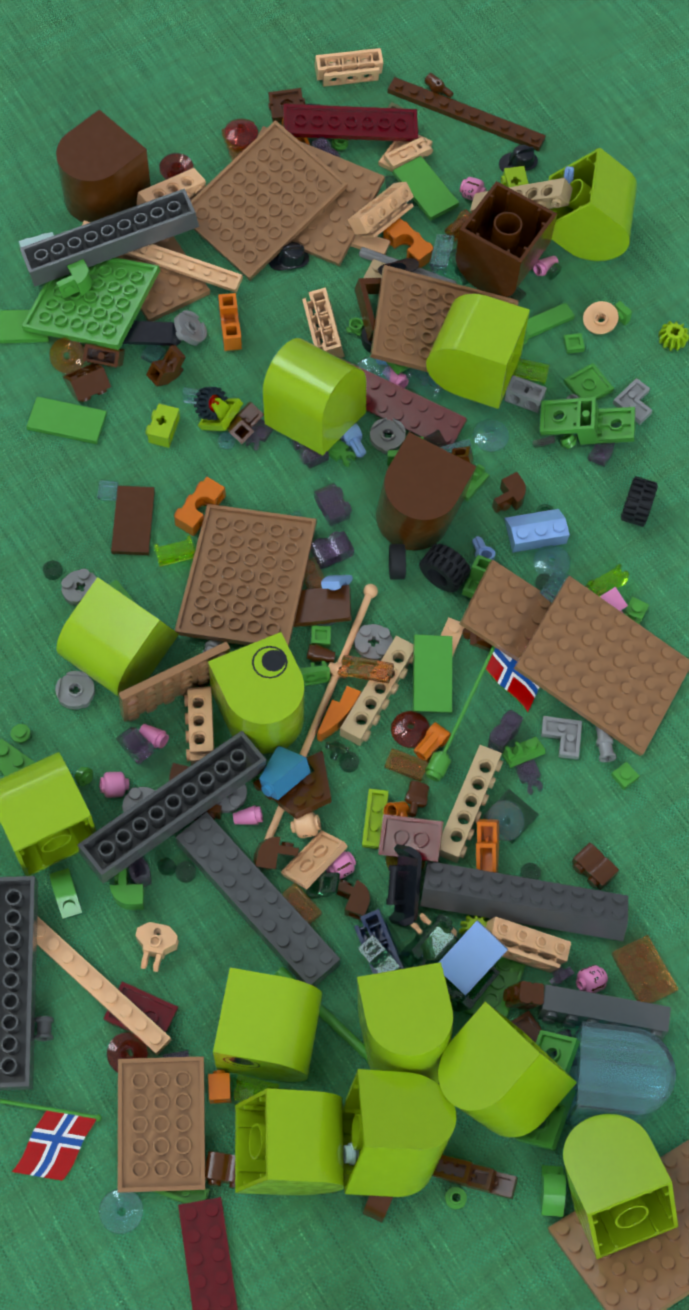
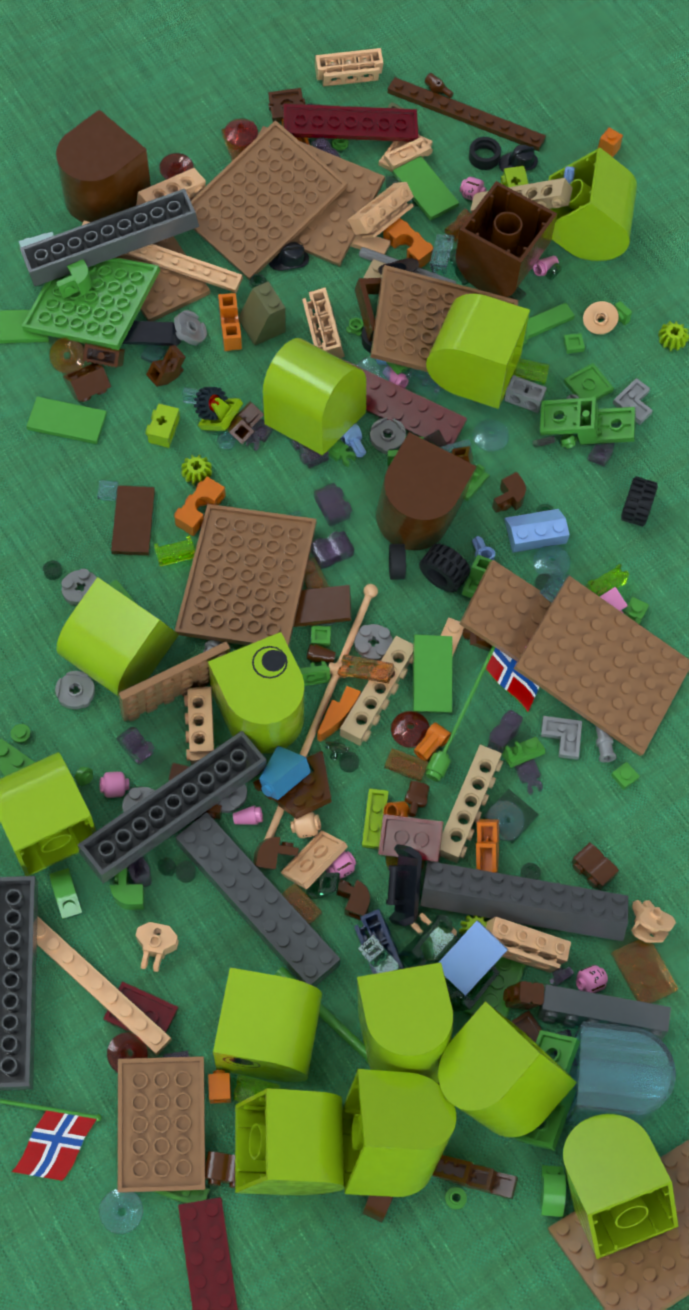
dark grey bush [34,1016,54,1041] -> none
bright pink cone [139,724,169,749] -> none
light blue slope [321,575,353,590] -> none
light aqua plate [343,1142,359,1165] -> none
none -> lime gear [181,454,212,486]
none -> olive slope [238,281,286,346]
none -> clear green plate [249,274,267,289]
none -> black tyre [469,137,501,170]
none -> orange brick [598,127,623,157]
none -> light nougat hinge [631,900,676,943]

